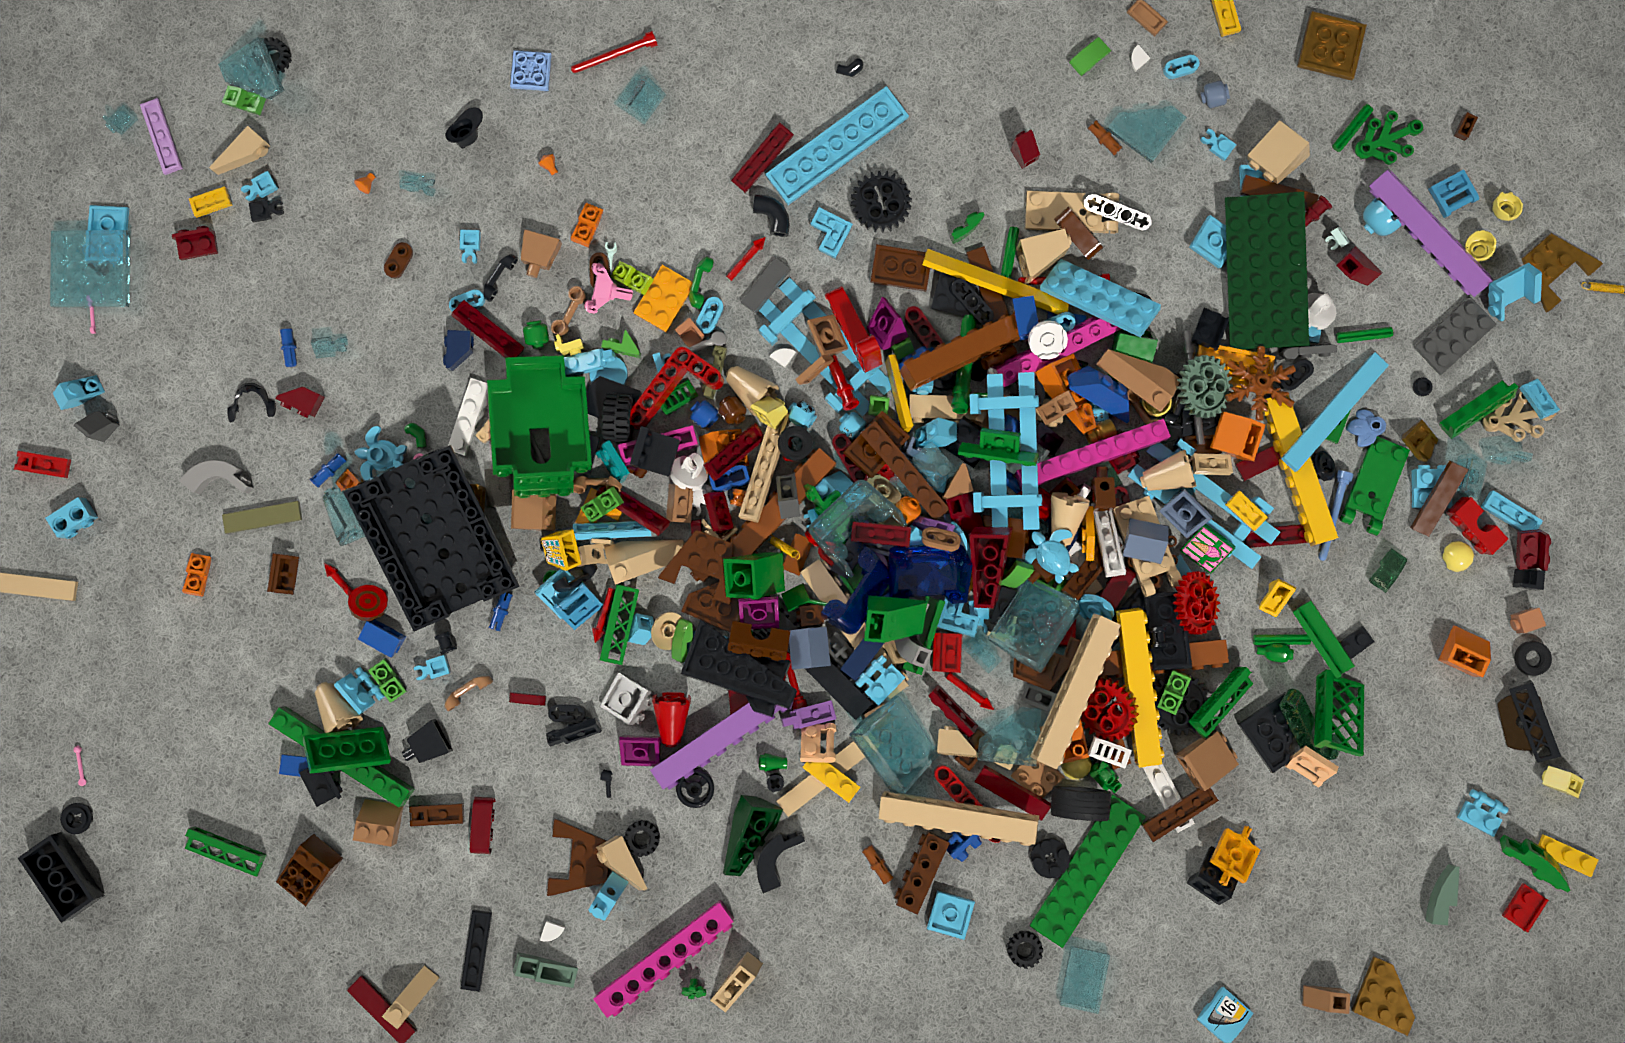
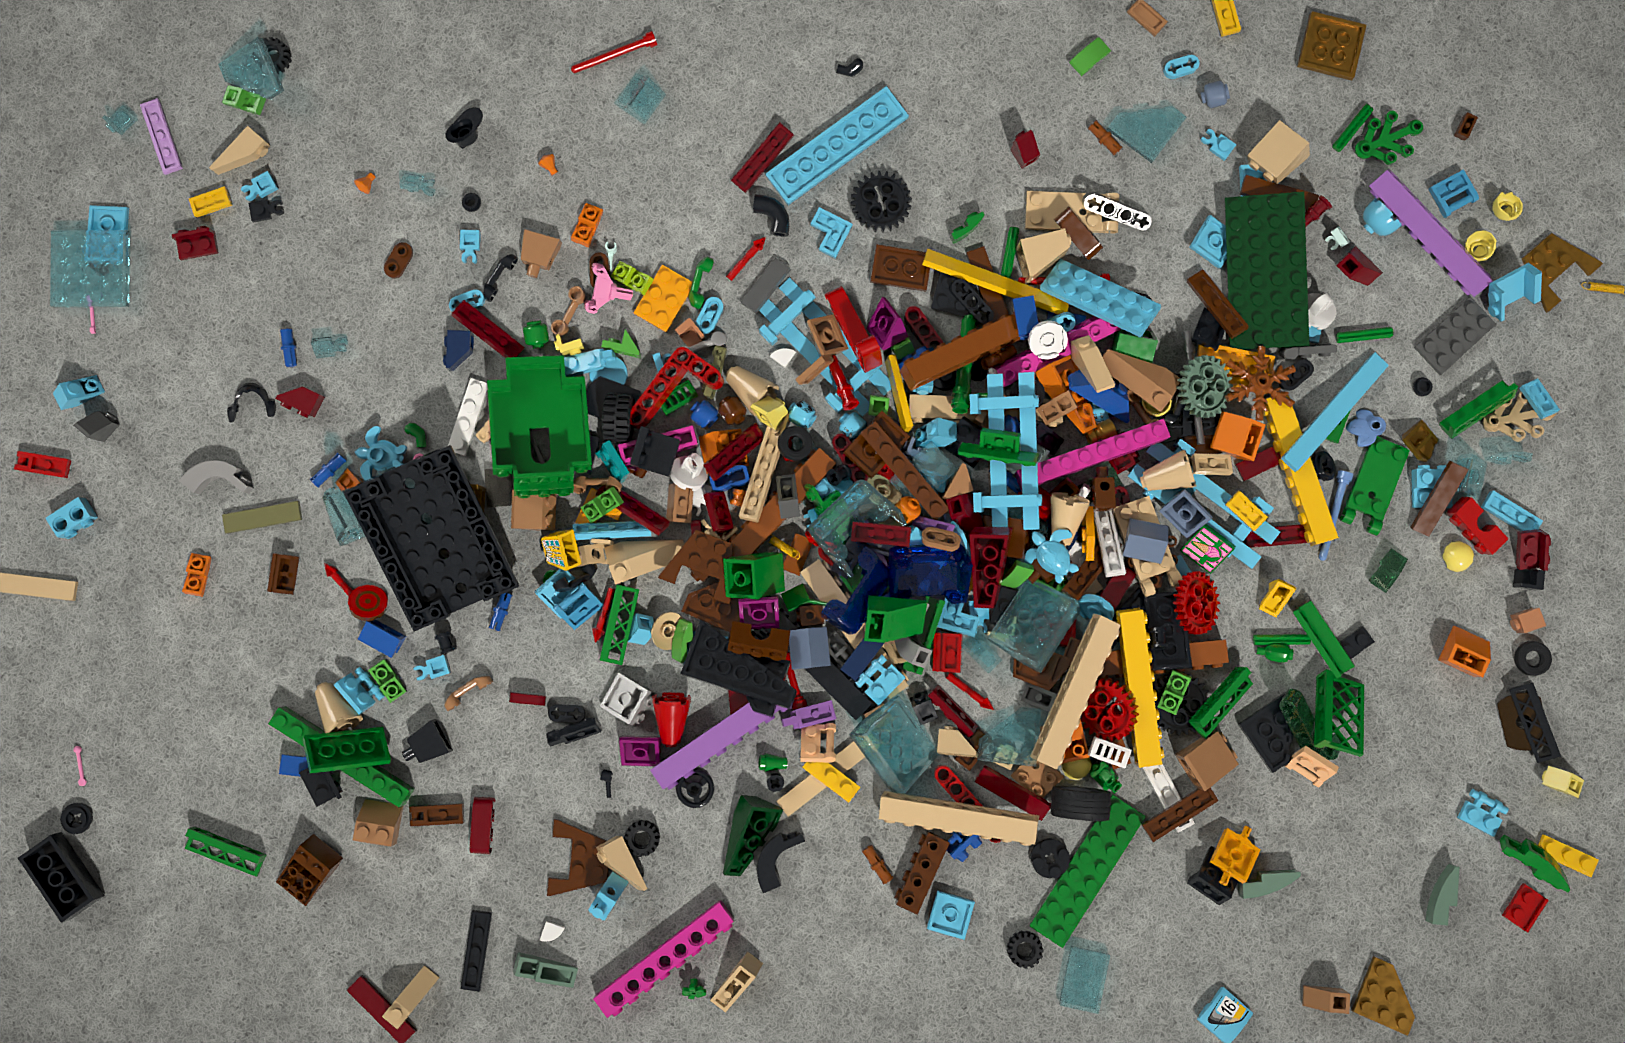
light blue tile [510,50,552,91] -> none
white tile [1131,45,1150,72] -> none
none -> black plate [462,193,481,212]
none -> black bush [826,464,852,486]
none -> black bracket [909,691,938,725]
none -> tan slope [1071,335,1115,393]
none -> reddish brown plate [1187,269,1249,339]
none -> sand green slope [1238,869,1301,899]

